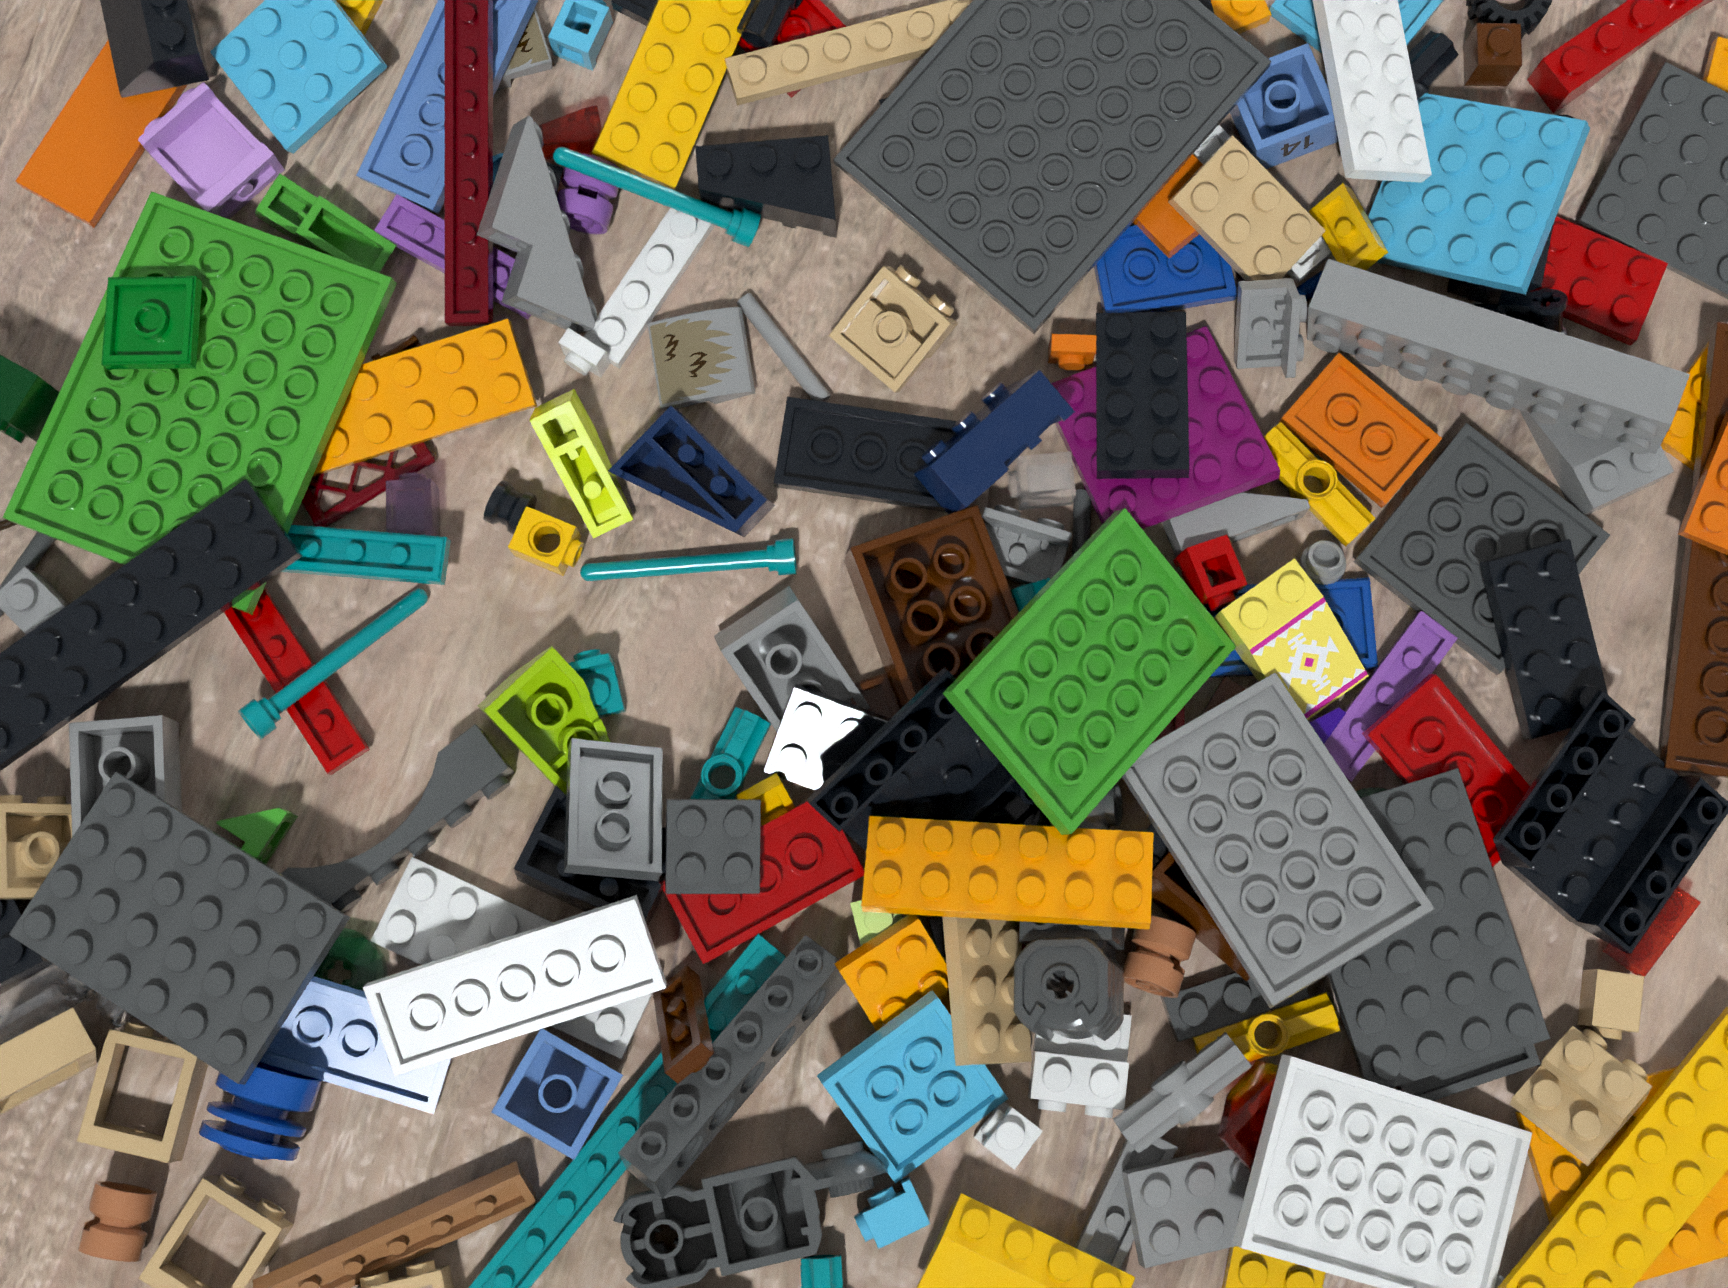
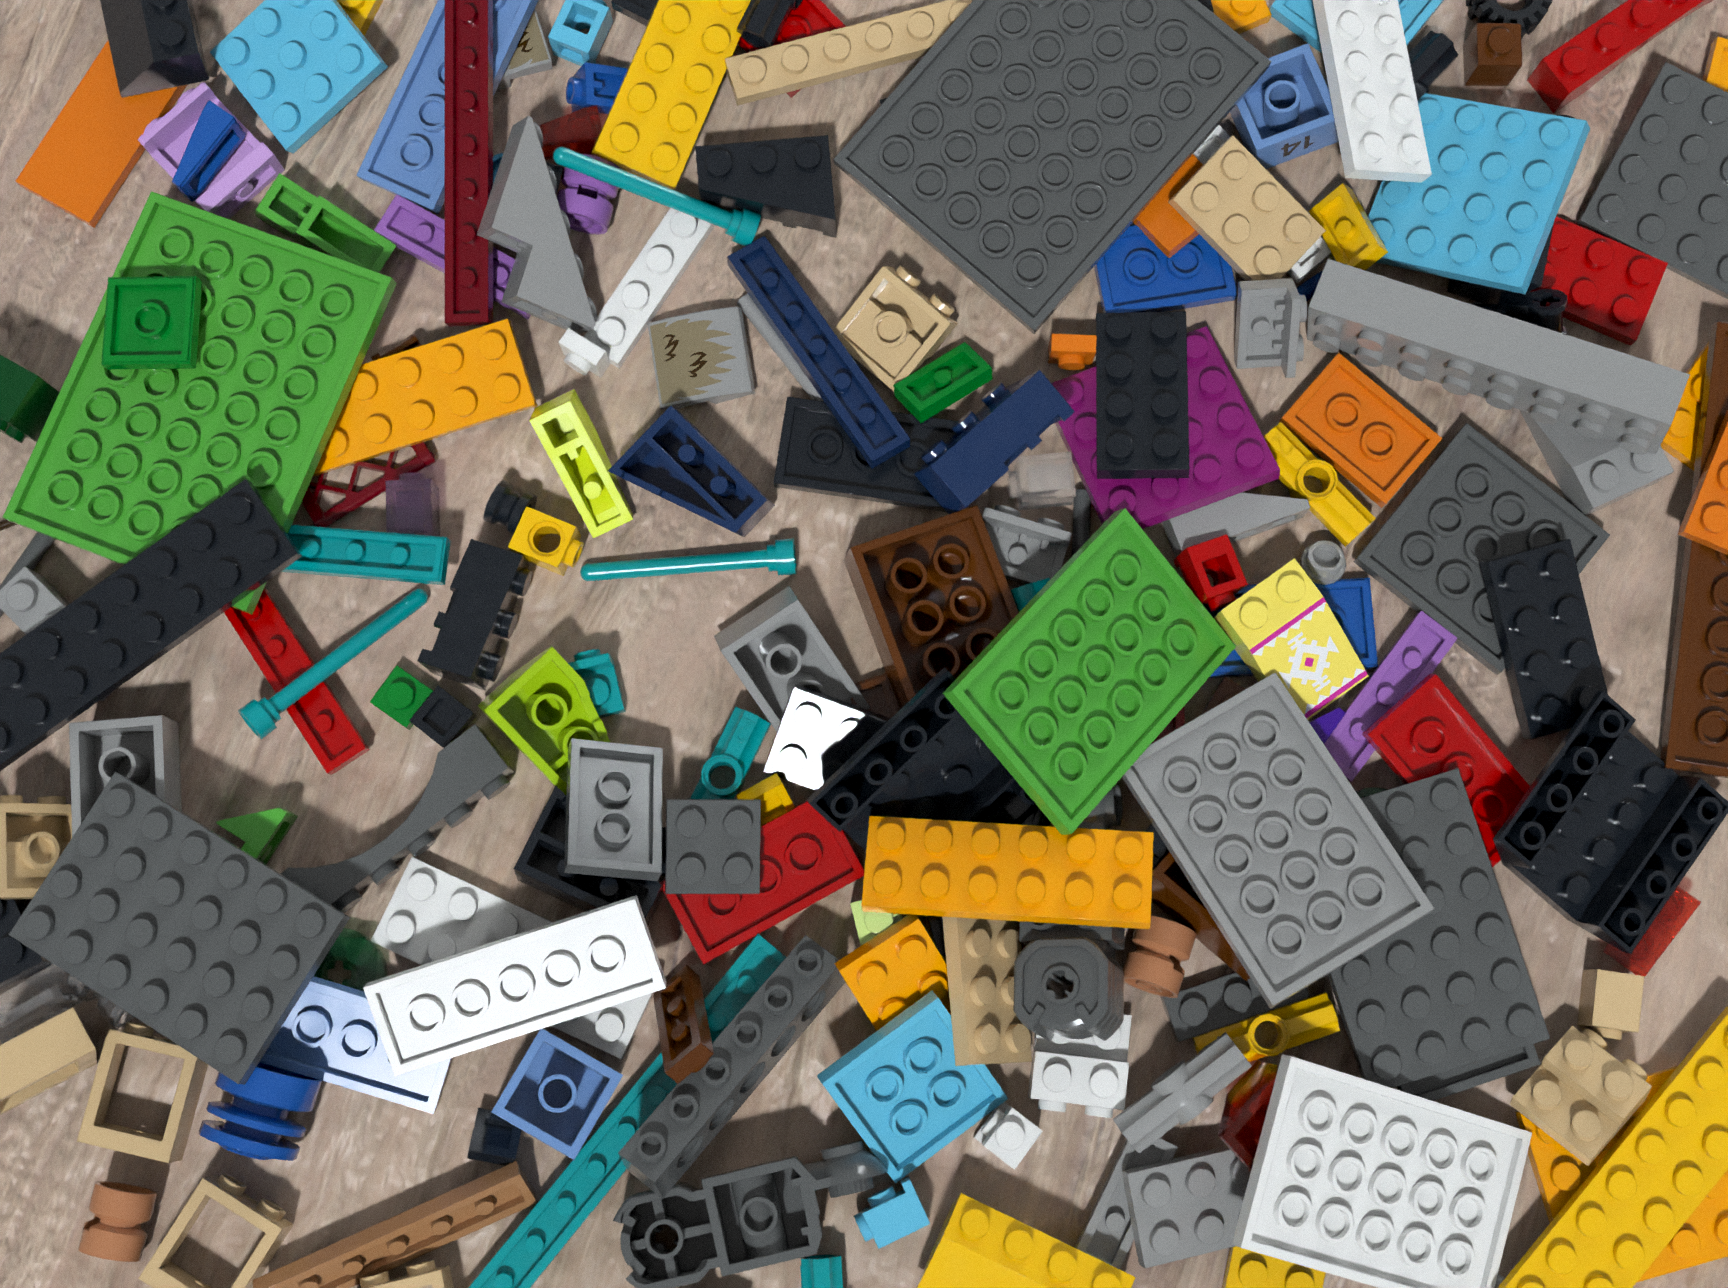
none -> blue slope [172,100,246,202]
none -> green plate [370,666,433,730]
none -> black plate [409,685,476,748]
none -> black wedge [417,539,532,691]
none -> black plate [467,1108,522,1166]
none -> blue bracket [566,62,628,120]
none -> dark blue plate [727,236,910,469]
none -> green plate [893,342,993,423]

